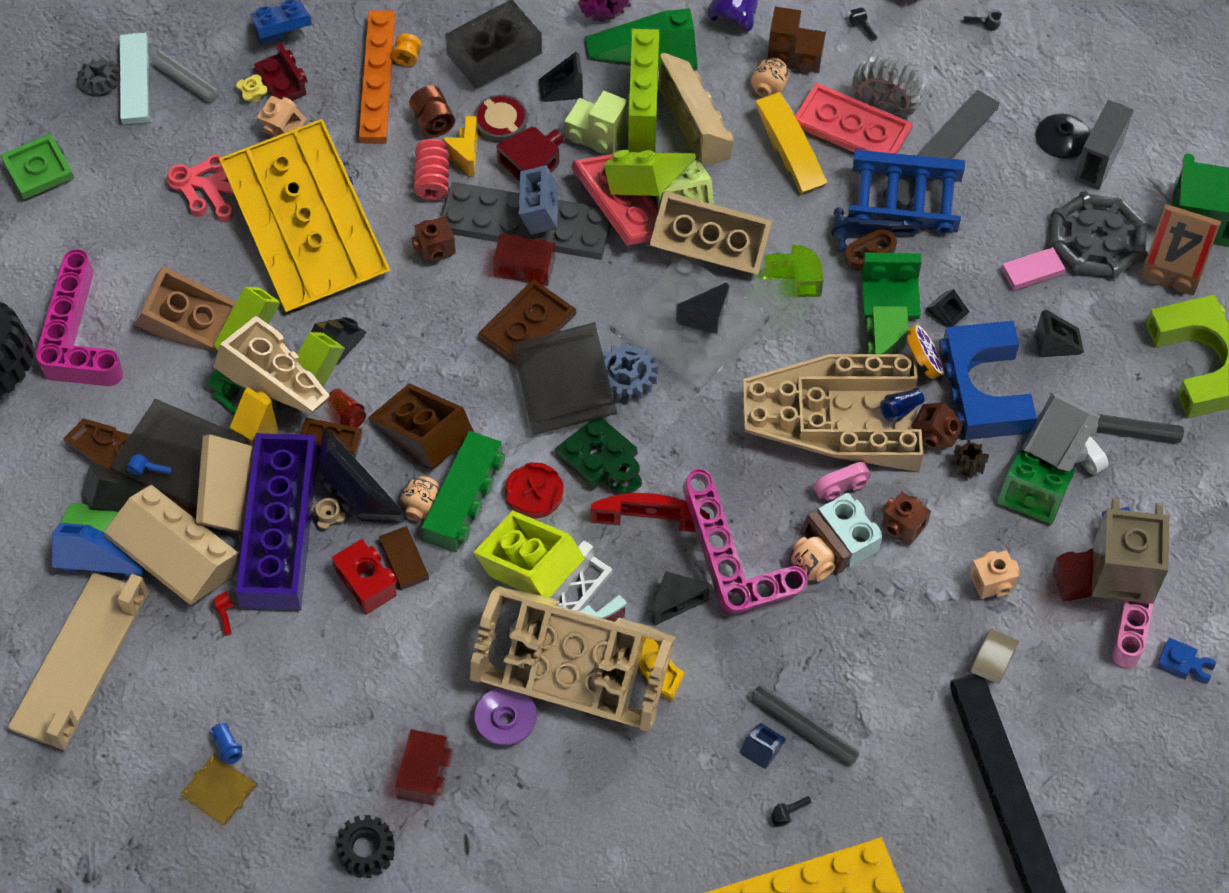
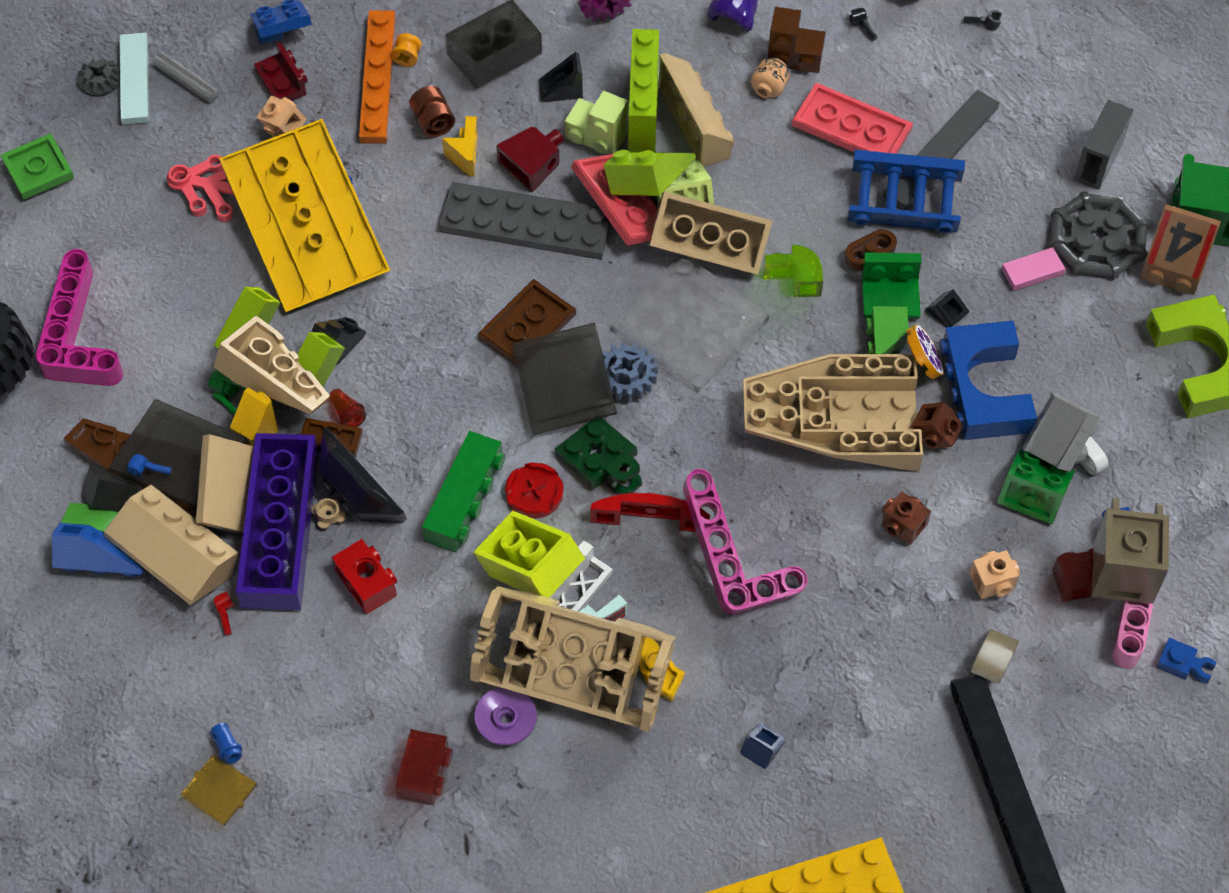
tan bracket [9,572,149,751] -> none
medium nougat slope [133,266,236,353] -> none
light yellow plate [236,74,268,102] -> none
black tyre [335,815,395,878] -> none
reddish brown slope [368,383,474,469] -> none
reddish brown tile [379,526,429,590] -> none
light nougat head [399,476,440,522] -> none
copper brick [411,216,456,263] -> none
coral piece [414,139,449,201] -> none
tile [474,94,528,142] -> none
clear red brick [493,234,555,286] -> none
sand blue brick [519,165,558,235] -> none
green wedge [585,8,698,70] -> none
pearl dark grey slope [652,571,709,626] -> none
black slope [676,282,729,334] -> none
dark grey axle [751,685,859,766] -> none
yellow slope [755,92,827,195] -> none
black hand [771,796,811,827] -> none
light nougat head [791,537,836,582] -> none
reddish brown tile [801,511,851,575] -> none
bright pink plate [813,462,871,501] -> none
light aqua brick [818,492,882,568] -> none
dark blue piece [830,207,920,252] -> none
light grey gear [851,55,925,118] -> none
clear blue cone [880,388,924,422] -> none
dark brown gear [950,440,989,479] -> none
pearl dark grey slope [1035,309,1084,357] -> none
black dish [1036,113,1090,159] -> none
dark grey axle [1096,413,1184,443] -> none

